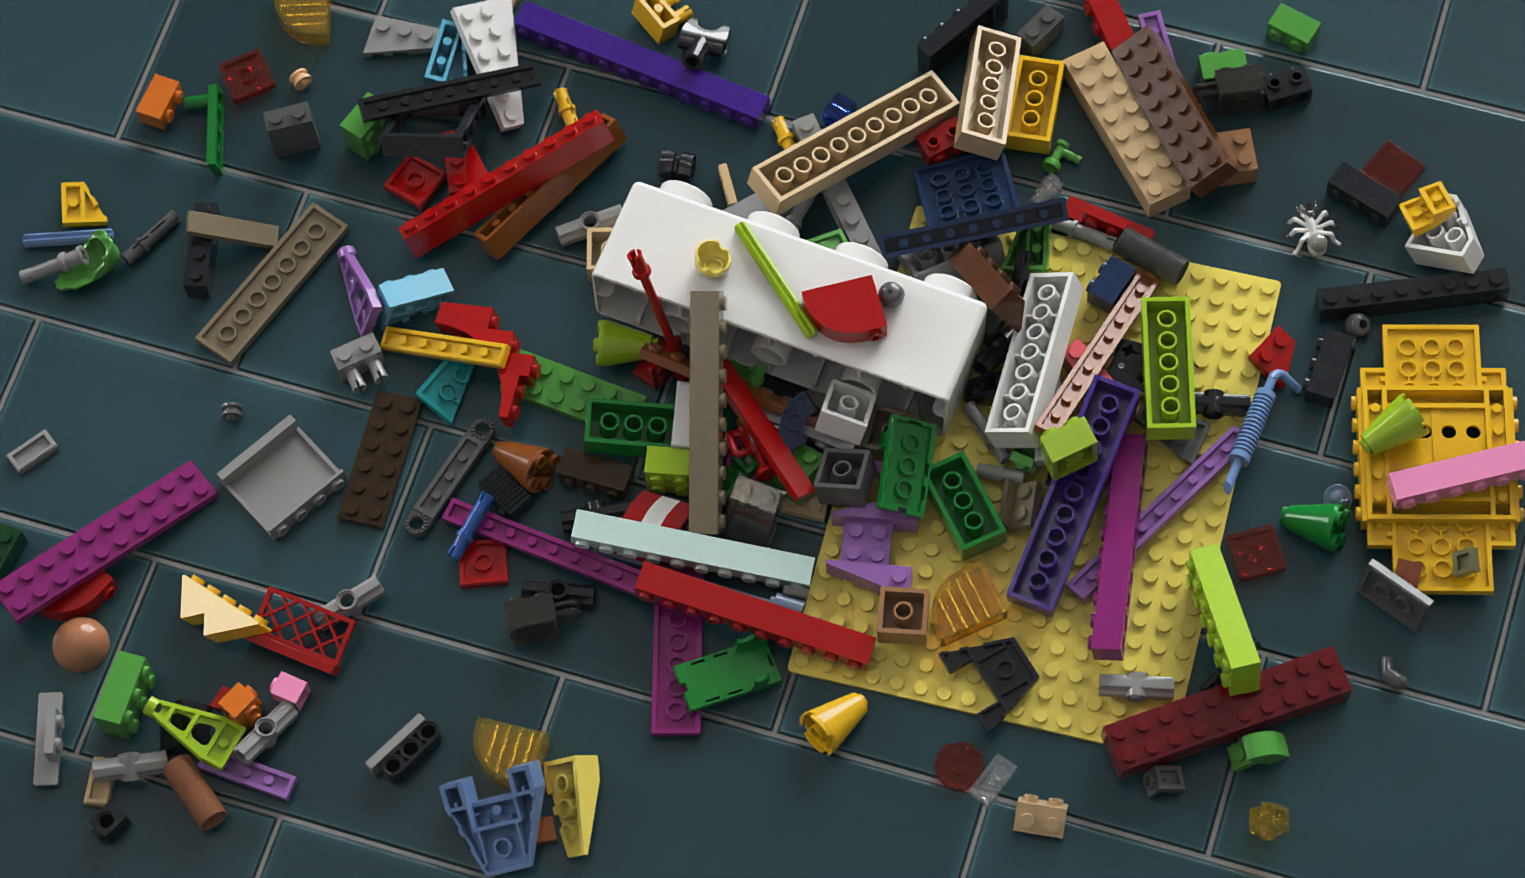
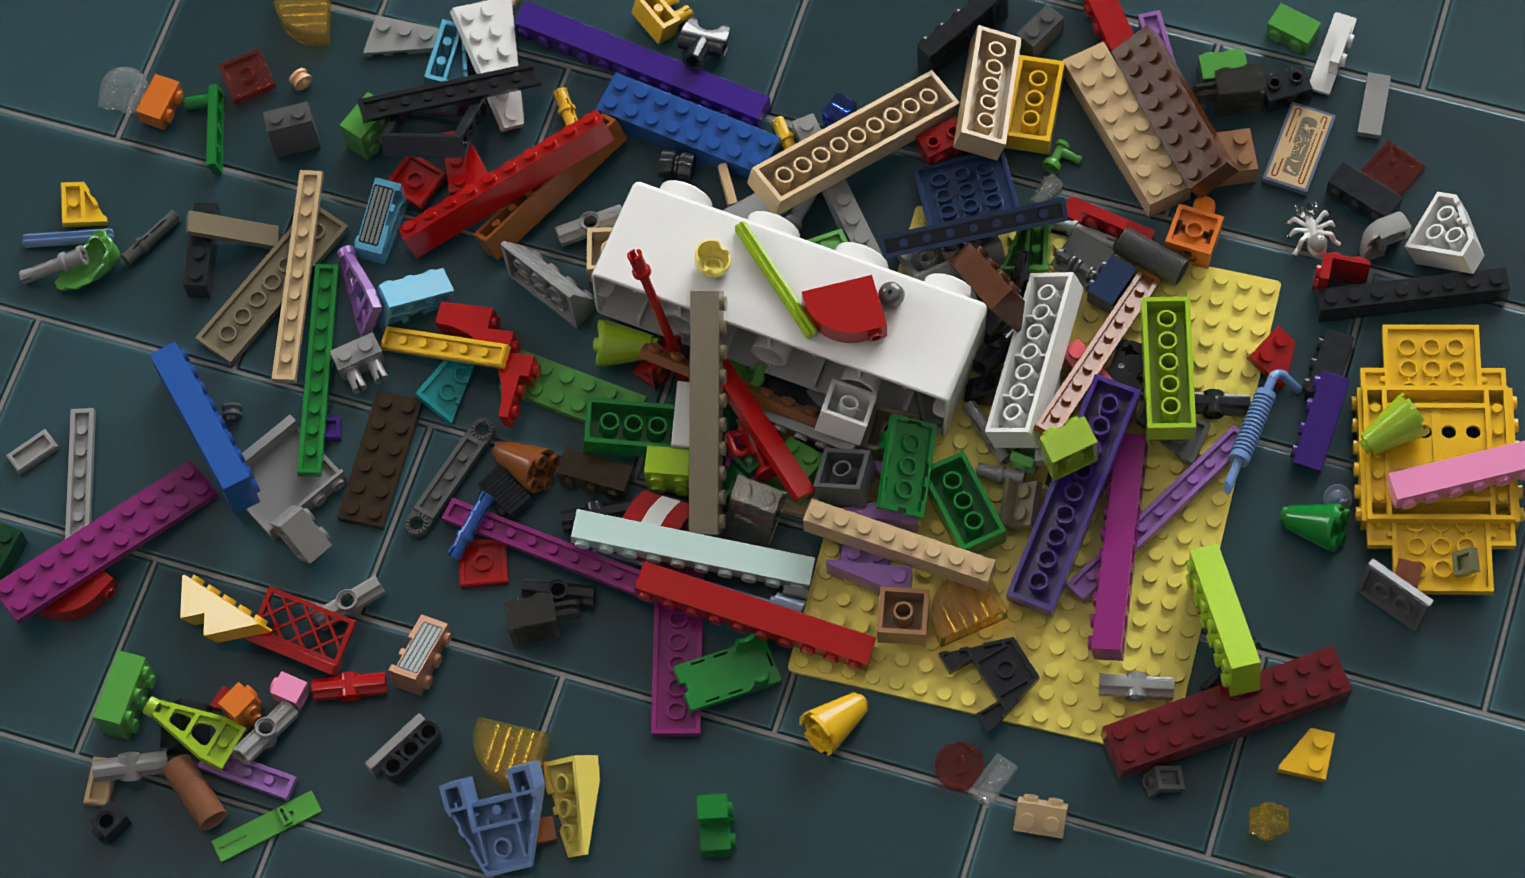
light grey bracket [33,692,65,787] -> none
nougat piece [52,617,110,673] -> none
dark blue tile [779,390,816,452] -> none
clear red plate [1225,524,1287,582] -> none
bright green brick [1227,731,1290,772] -> none
dark grey piece [1344,313,1371,338] -> none
dark grey arm [1381,656,1407,689] -> none
yellow slope [1398,181,1457,237] -> none
none -> light grey plate [65,408,96,539]
none -> clear slope [98,67,149,113]
none -> blue brick [150,342,260,515]
none -> bright green piece [211,790,322,863]
none -> light grey brick [269,505,332,564]
none -> tan plate [272,170,324,384]
none -> green plate [297,264,339,477]
none -> red piece [312,671,388,702]
none -> dark purple tile [325,416,342,442]
none -> wedge [354,177,408,265]
none -> nougat wedge [388,614,452,696]
none -> light grey slope [500,241,596,329]
none -> blue brick [596,73,782,181]
none -> green brick [697,793,736,858]
none -> tan brick [803,499,996,592]
none -> dark grey hinge [1050,228,1115,288]
none -> orange brick [1164,196,1224,269]
none -> tile [1262,102,1336,196]
none -> yellow wing [1277,728,1335,783]
none -> dark purple brick [1290,370,1350,473]
none -> white bracket [1310,12,1357,95]
none -> red bracket [1312,252,1371,297]
none -> light grey tile [1357,72,1391,139]
none -> light grey brick [1359,211,1412,261]

